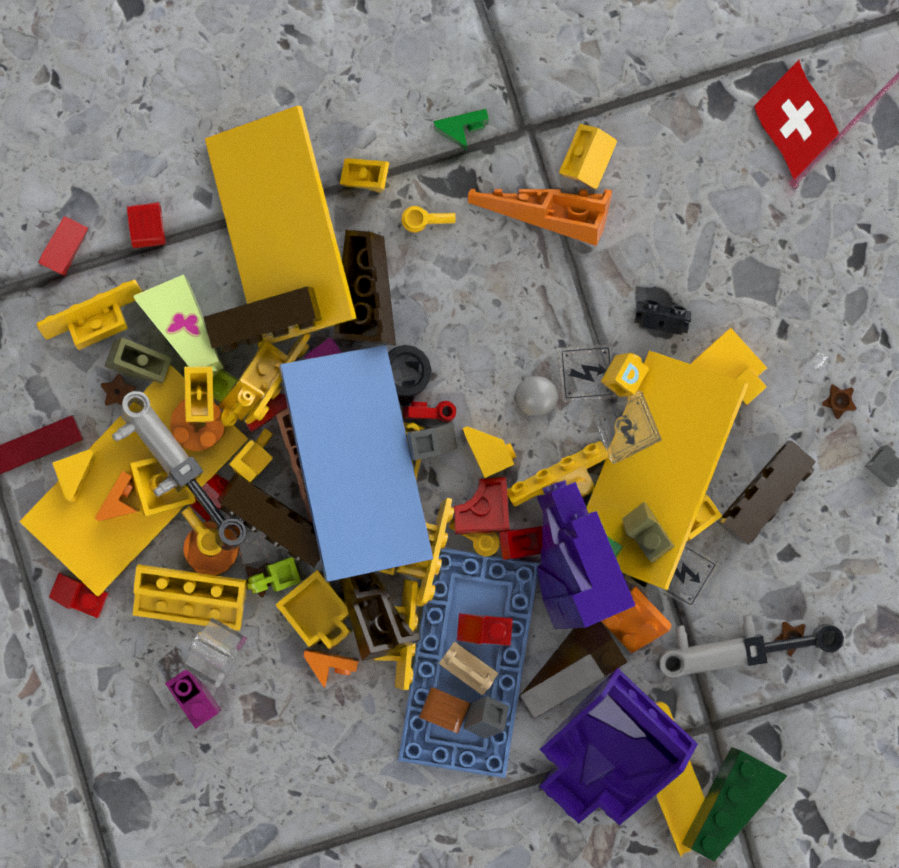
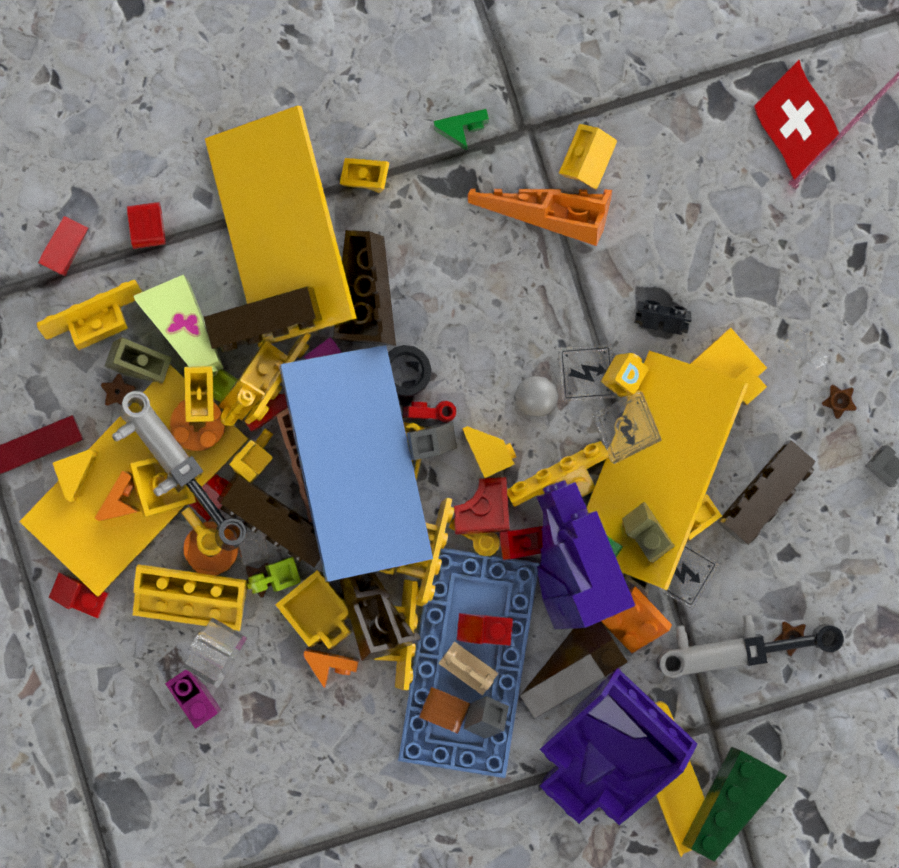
yellow plate [401,206,456,233] -> none

